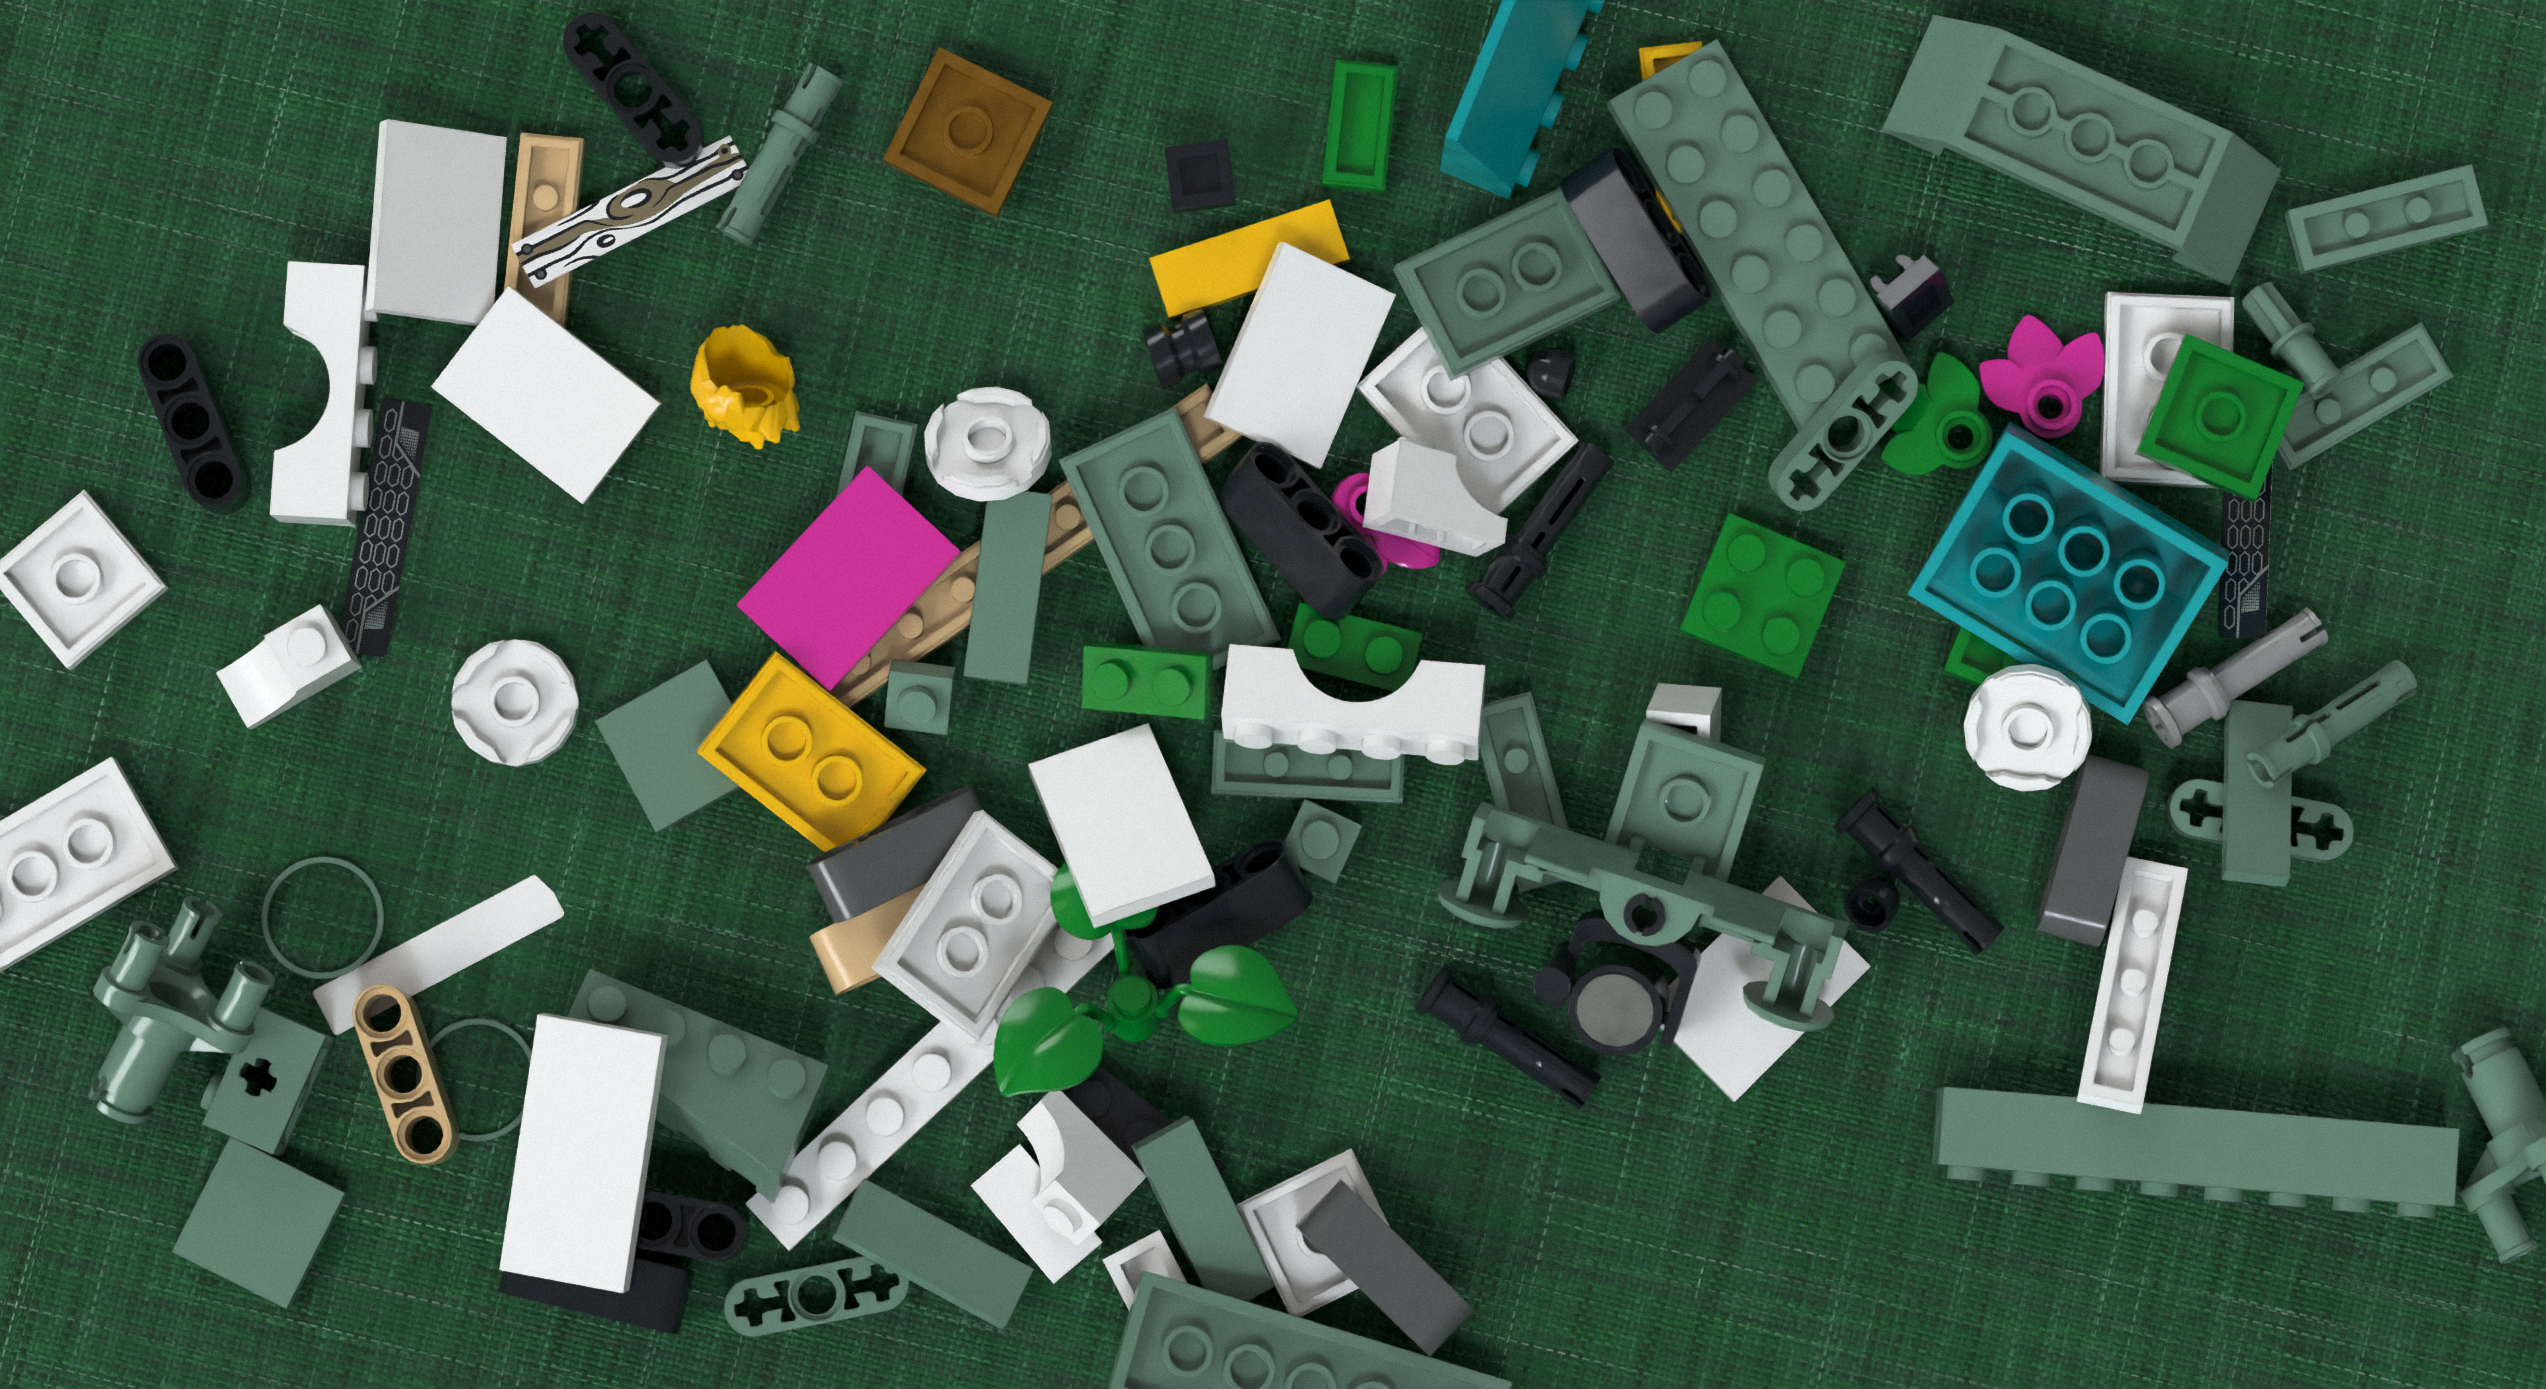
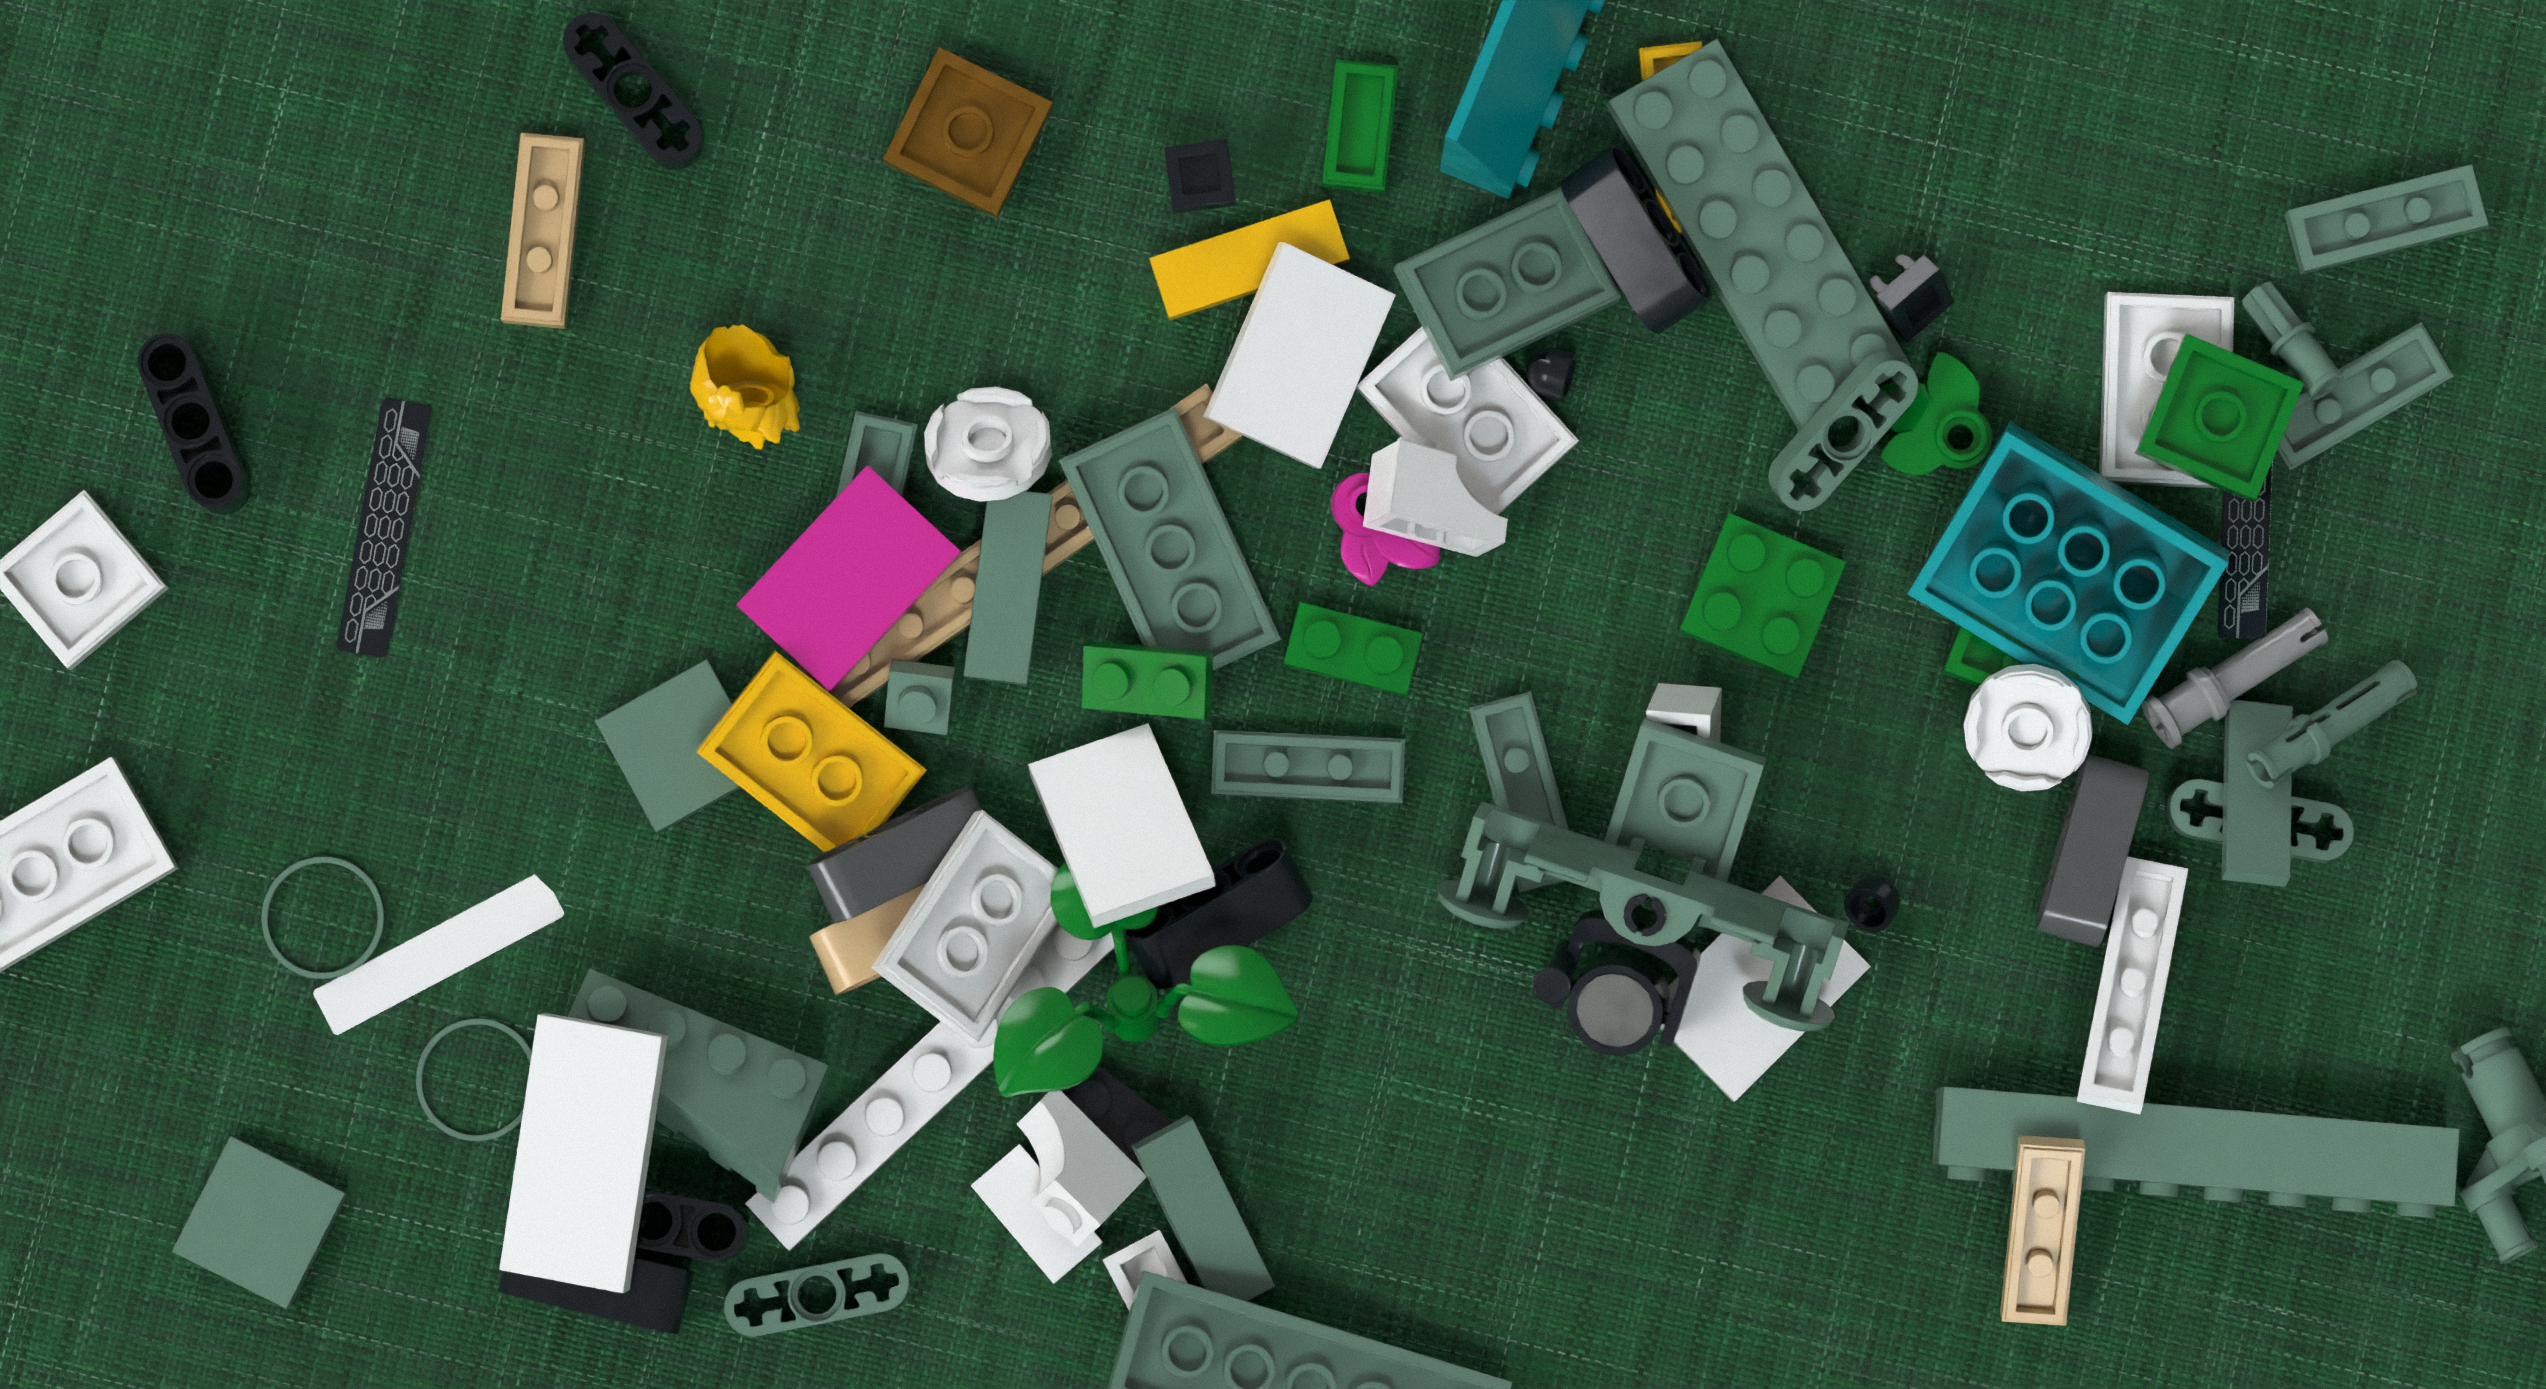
sand green wheel [88,896,275,1124] -> none
sand green brick [200,1006,335,1156] -> none
white arch [216,604,362,730] -> none
white arch [270,261,381,526] -> none
tan beam [352,984,460,1165] -> none
white tile [365,119,507,326] -> none
white tile [431,286,662,504] -> none
white tile [451,639,580,767] -> none
sticker [511,135,749,288] -> none
sand green pin [715,62,844,248] -> none
sand green tile [832,1178,1034,1330] -> none
black wheel [1142,308,1223,389] -> none
black beam [1217,442,1384,620] -> none
white arch [1221,644,1485,765] -> none
white tile [1236,1149,1390,1317] -> none
sand green plate [1285,799,1362,885] -> none
dark grey beam [1296,1179,1475,1357] -> none
black pin [1414,963,1602,1110] -> none
black pin [1464,440,1615,622] -> none
black hinge [1624,338,1757,473] -> none
black pin [1833,786,2004,956] -> none
sand green slope [1881,15,2281,286] -> none
dark pink plate [1979,314,2105,439] -> none
none -> tan tile [2000,1135,2086,1326]

